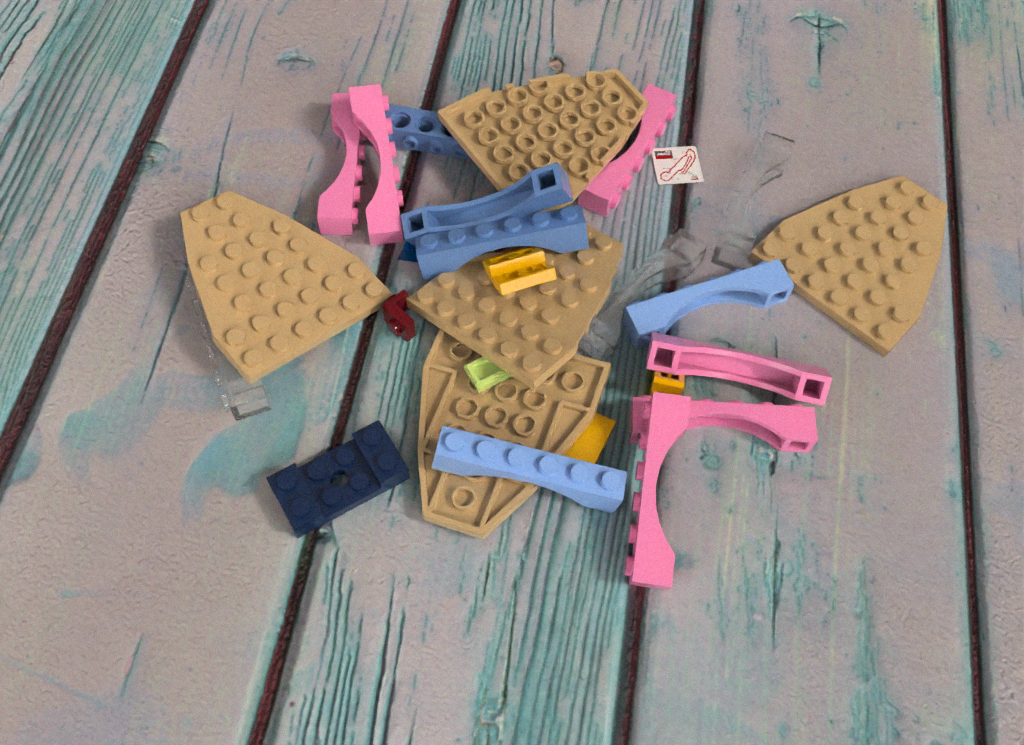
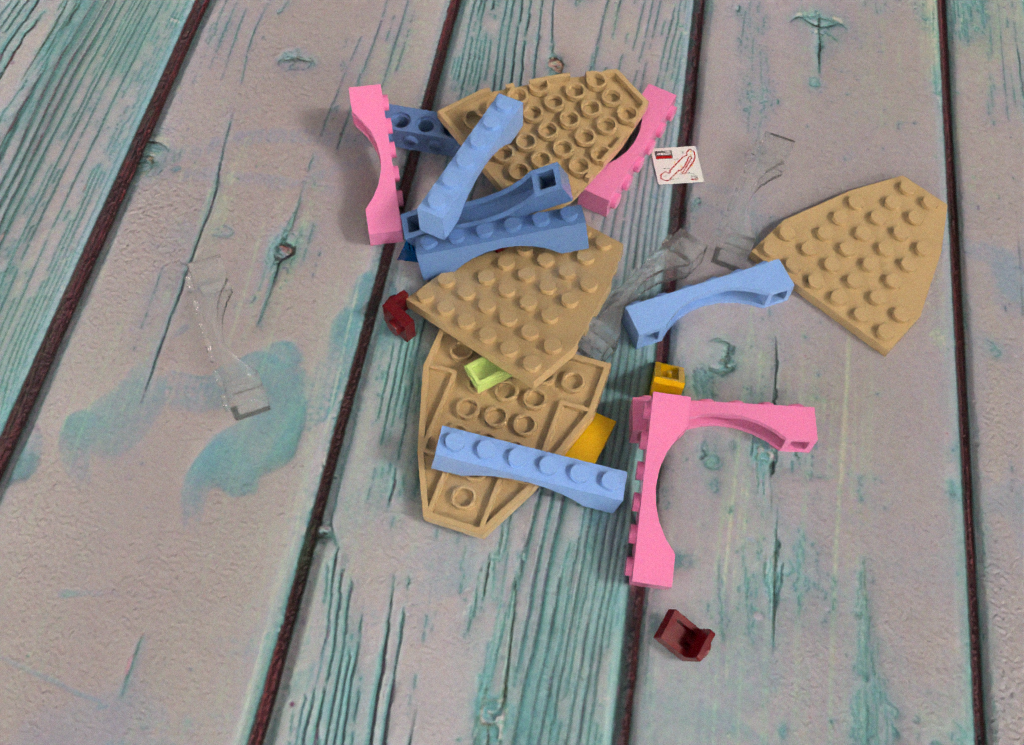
tan wing [180,190,393,385] -> none
dark blue piece [266,420,410,538] -> none
bright pink arch [317,93,368,235] -> none
yellow slope [482,246,557,295] -> none
bright pink arch [645,332,832,406] -> none
none -> light blue arch [417,93,523,240]
none -> dark red bracket [653,609,715,662]

